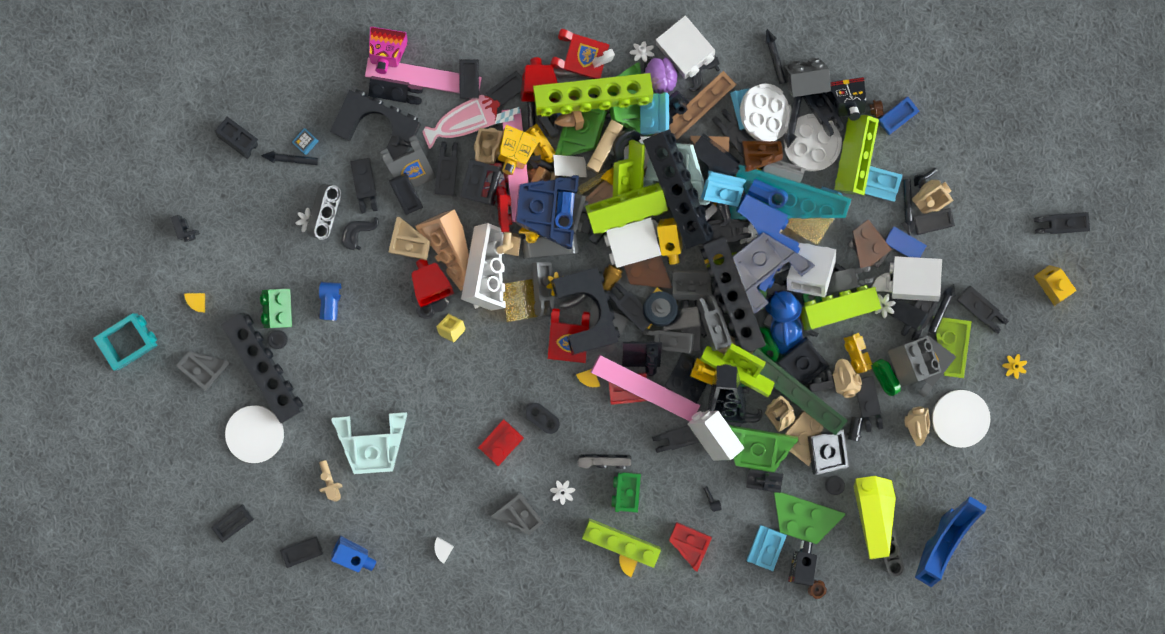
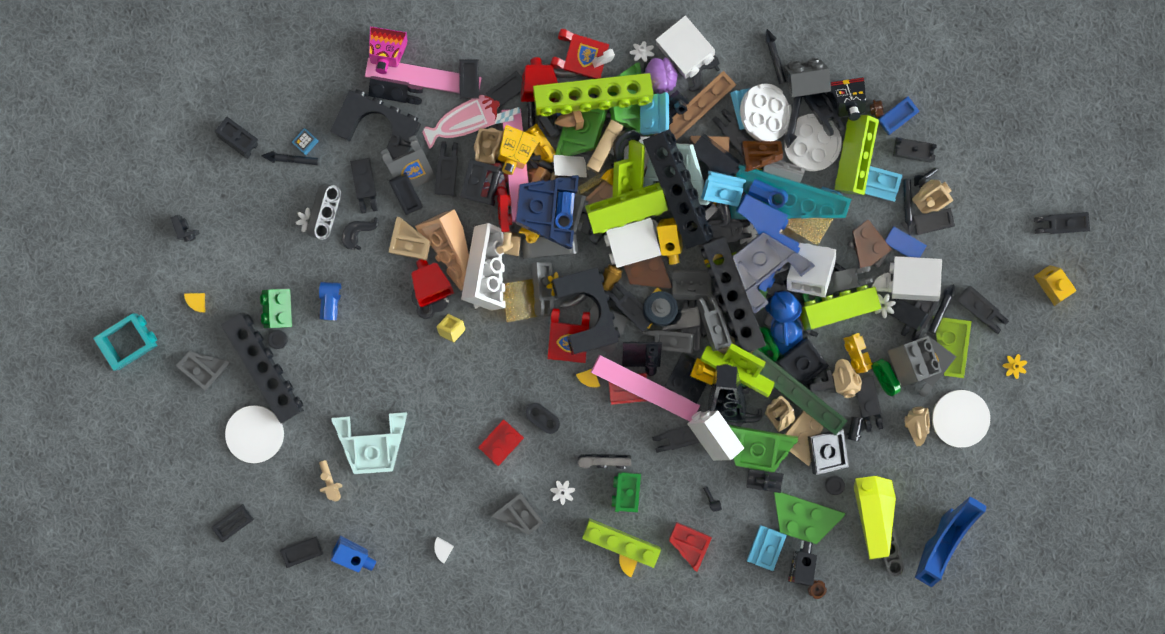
none -> black hinge [893,137,937,163]

